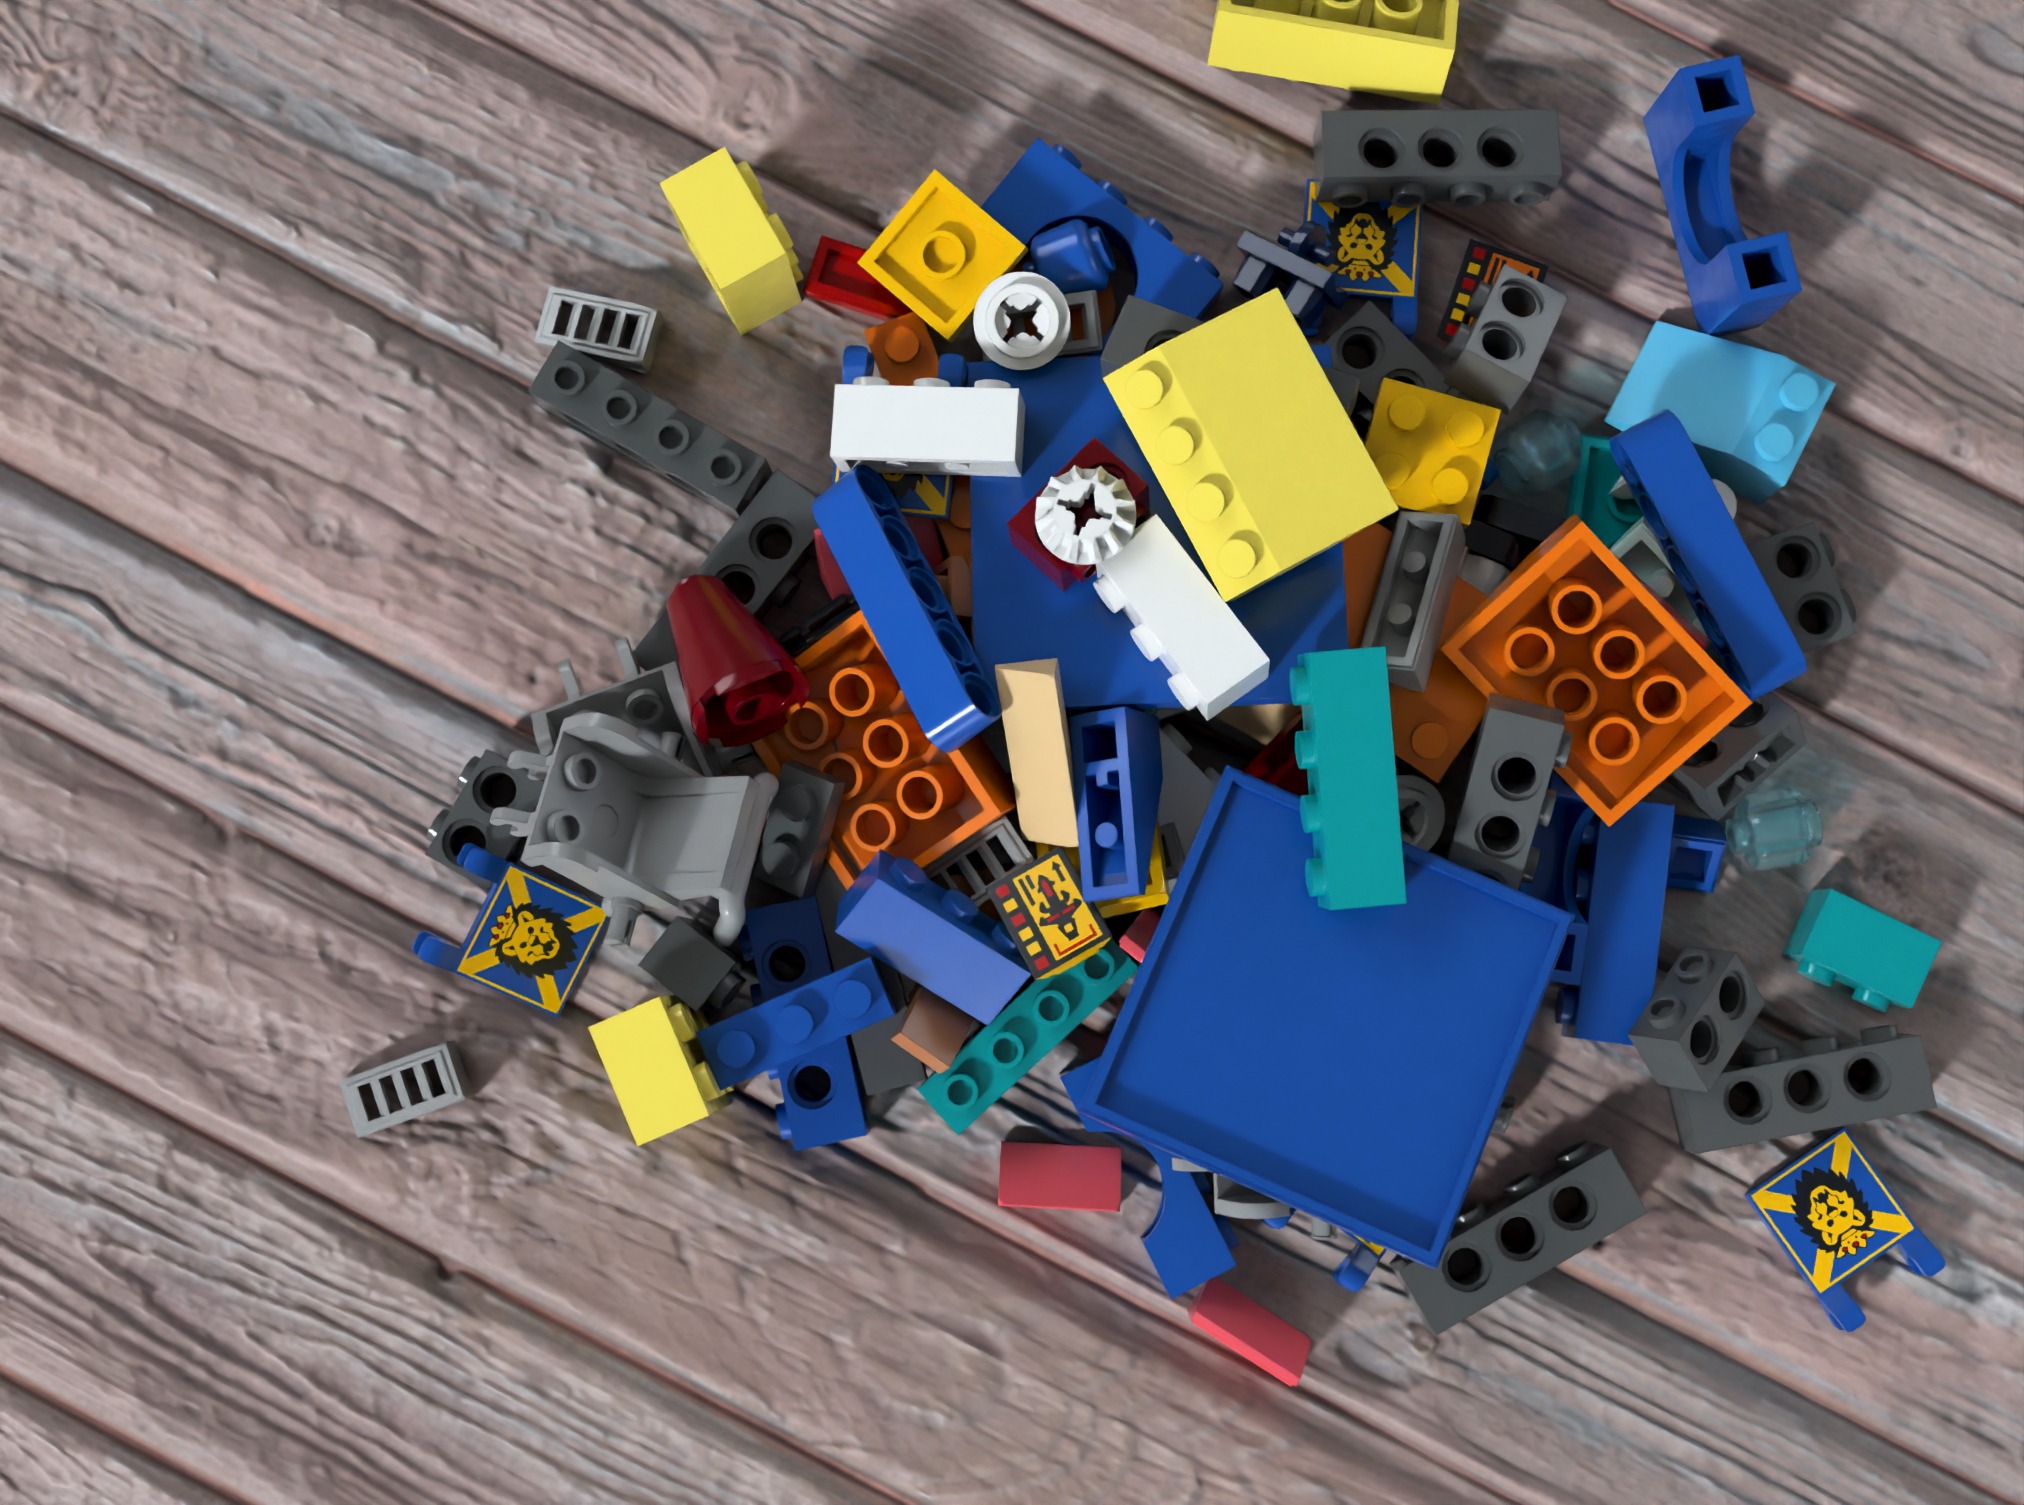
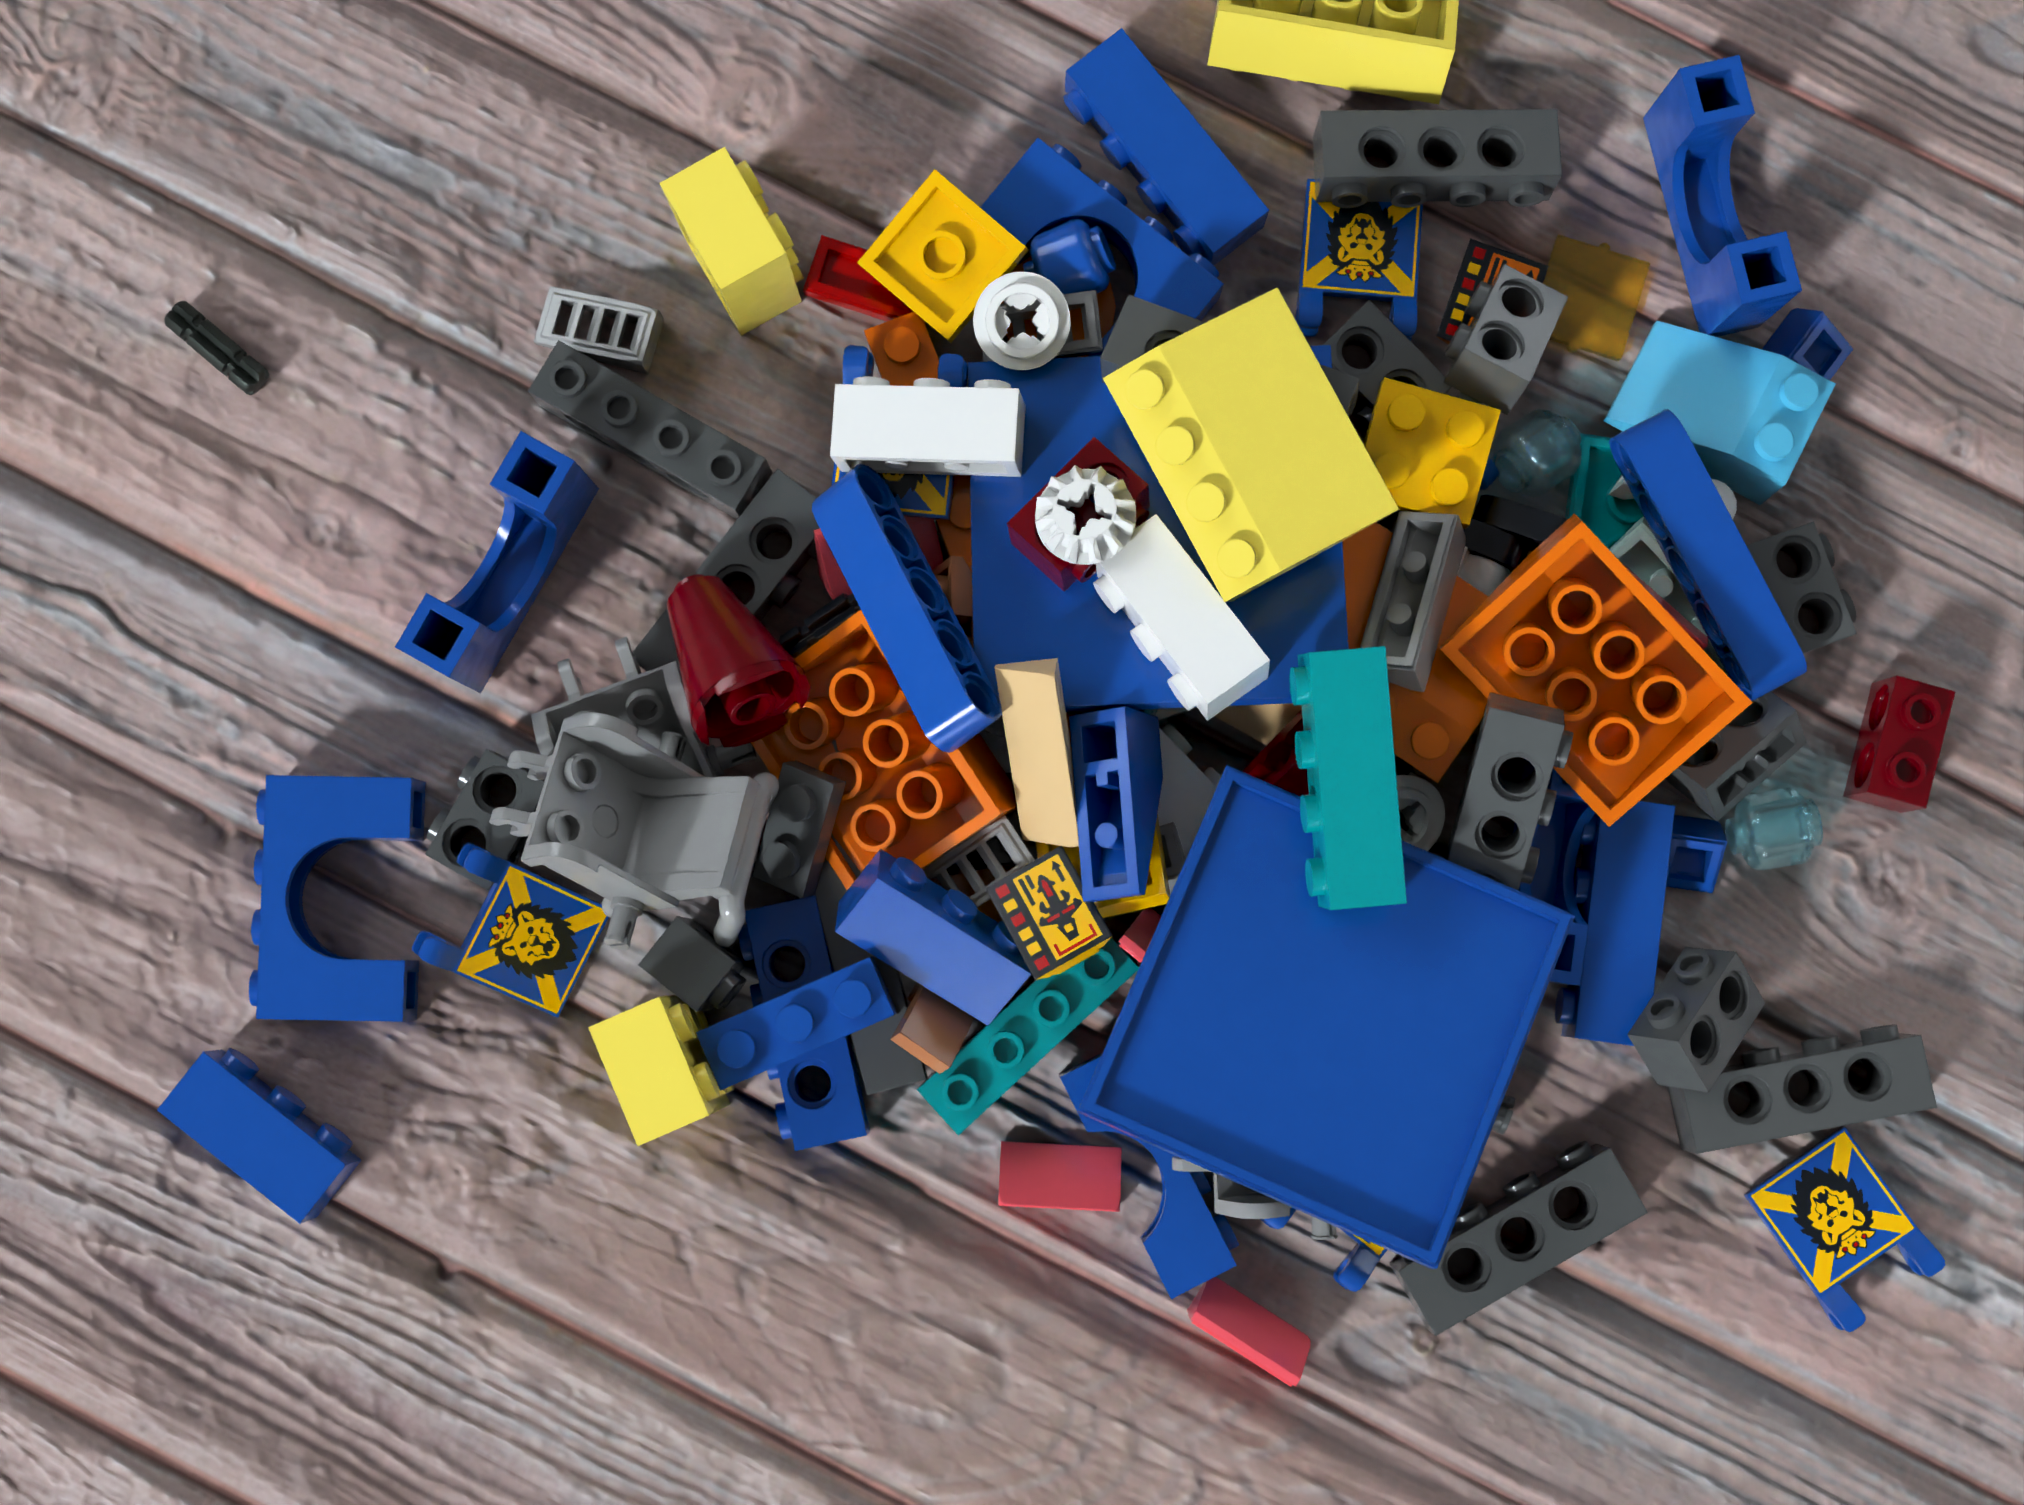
light grey slope [339,1040,474,1138] -> none
dark blue hips [1233,220,1349,328] -> none
teal brick [1782,888,1942,1013] -> none
none -> blue brick [157,1048,362,1224]
none -> pearl dark grey axle [164,301,270,395]
none -> blue arch [249,775,426,1022]
none -> blue arch [395,431,599,693]
none -> blue brick [1063,28,1269,265]
none -> clear yellow piece [1543,234,1651,362]
none -> blue slope [1762,308,1853,380]
none -> dark red brick [1843,675,1956,813]

